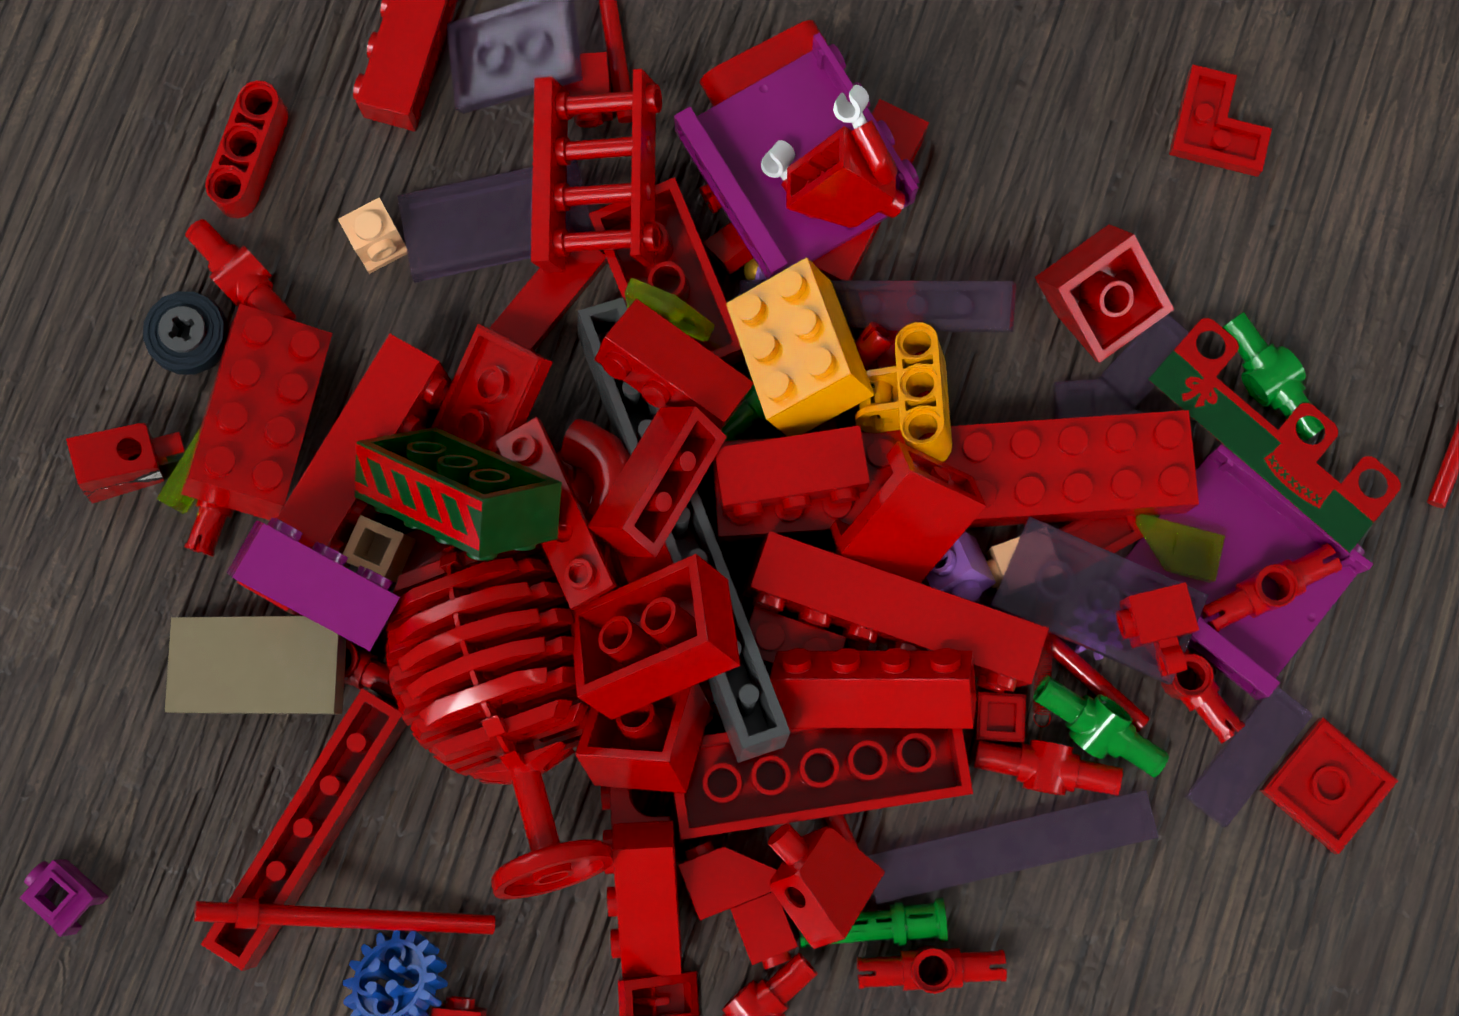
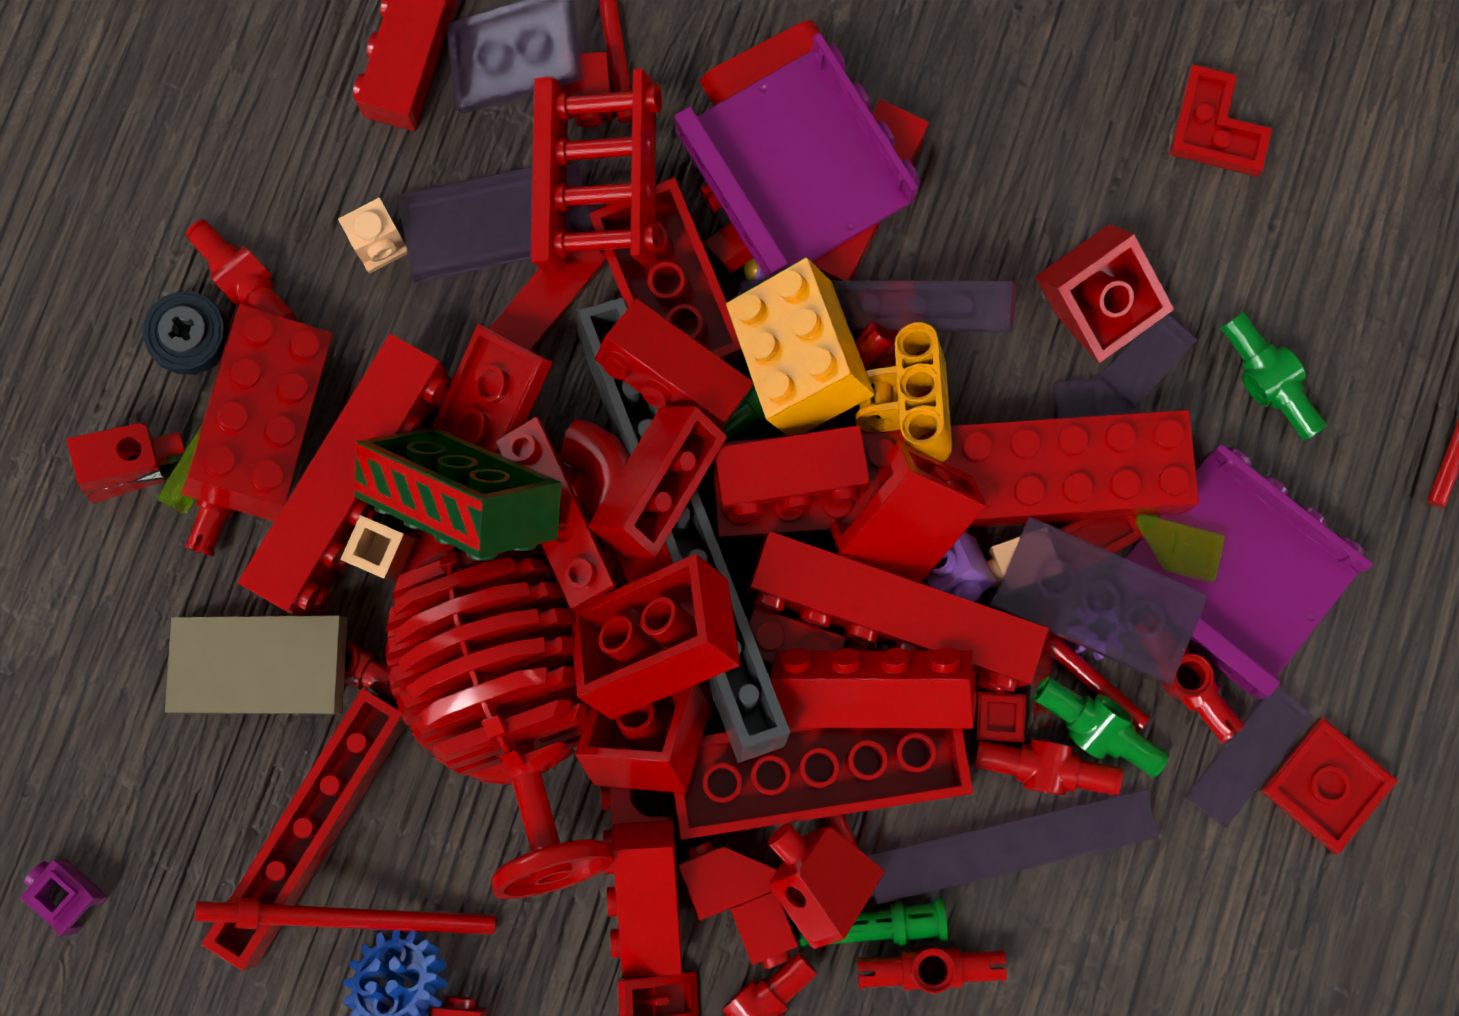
red beam [205,80,288,219] -> none
magenta brick [226,517,400,651] -> none
clear neon green tile [625,278,715,342] -> none
red torso [761,85,905,228] -> none
red brick [1116,582,1199,677] -> none
piece [1148,318,1401,553] -> none
red pin [1199,543,1342,632] -> none

